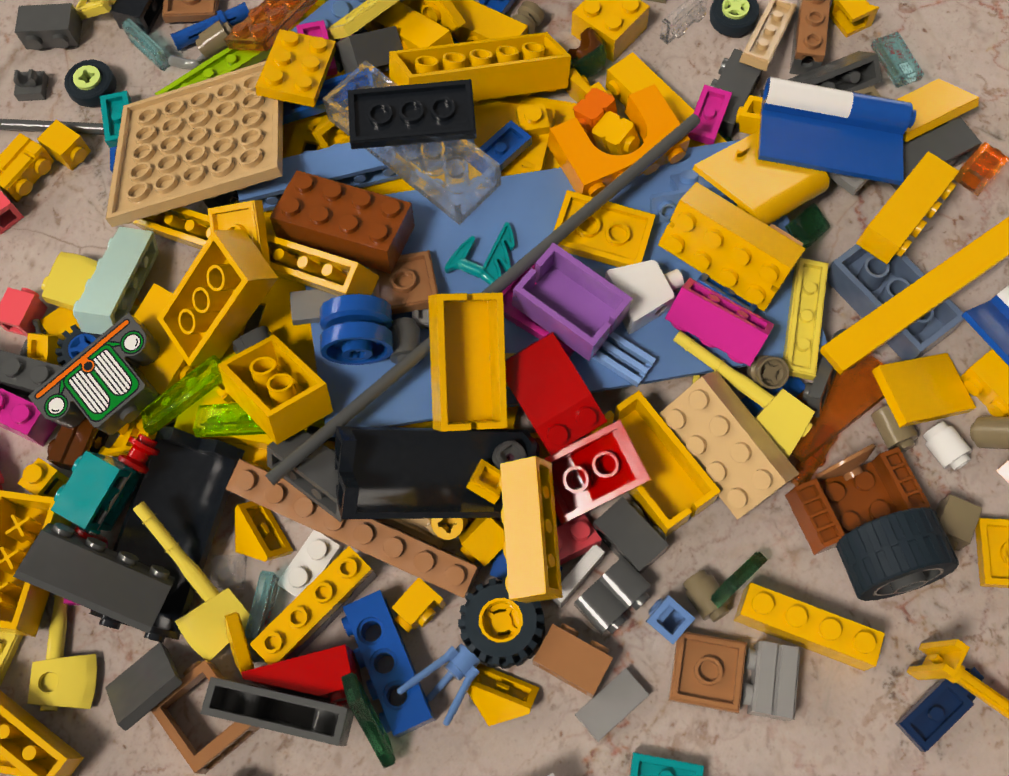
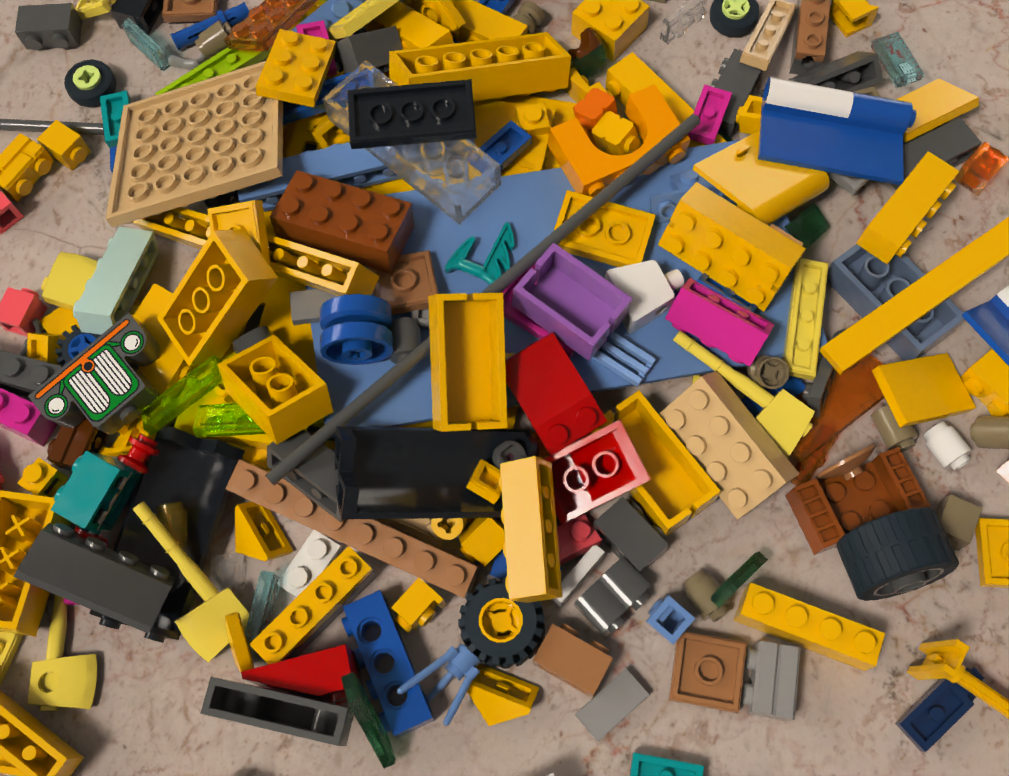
dark grey tile [13,69,49,101] -> none
dark grey tile [105,642,183,731] -> none
medium nougat window [151,660,260,774] -> none
none -> clear yellow cone [155,501,187,548]

